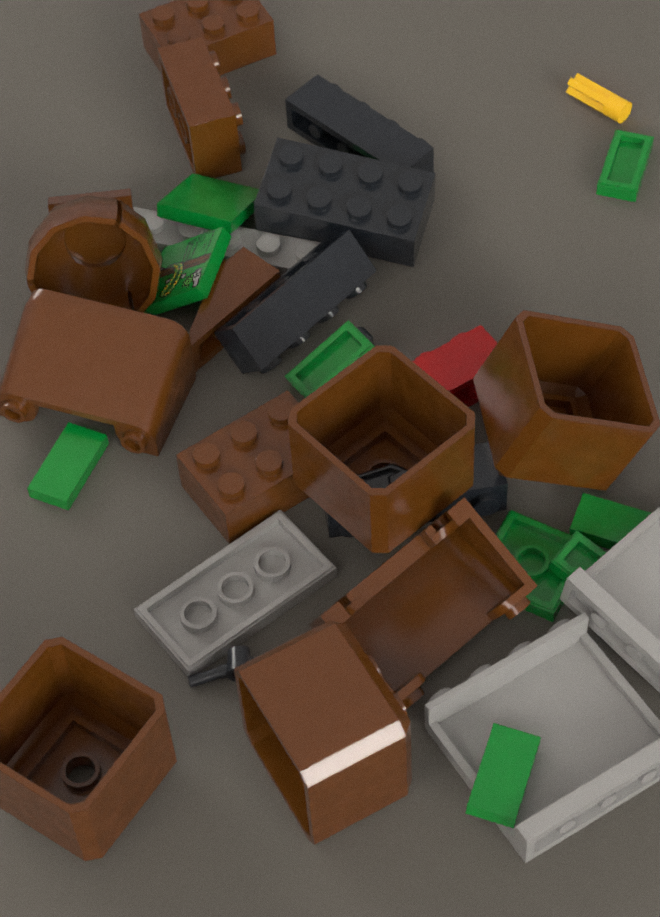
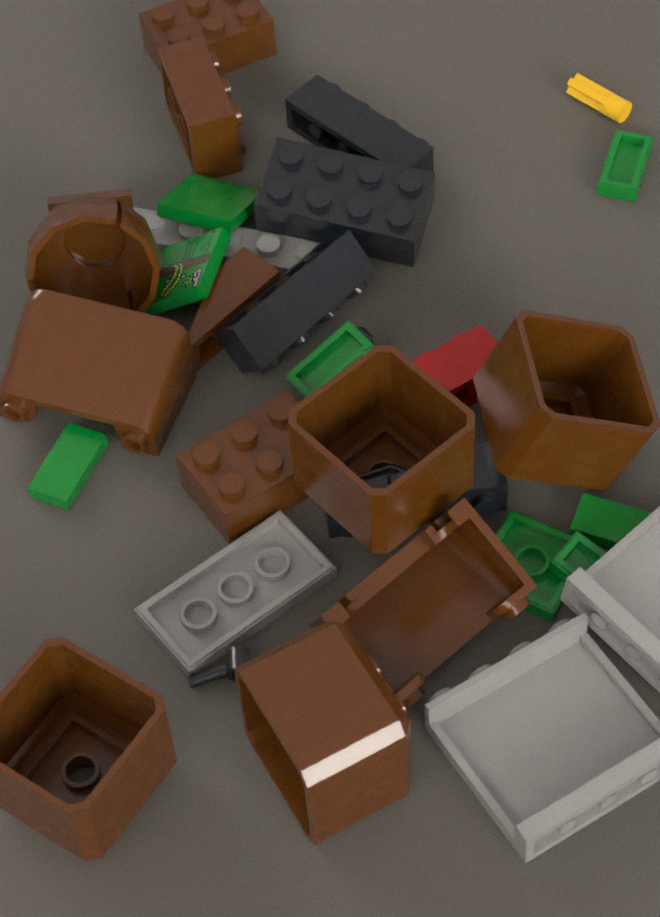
green tile [465,723,541,828] -> none

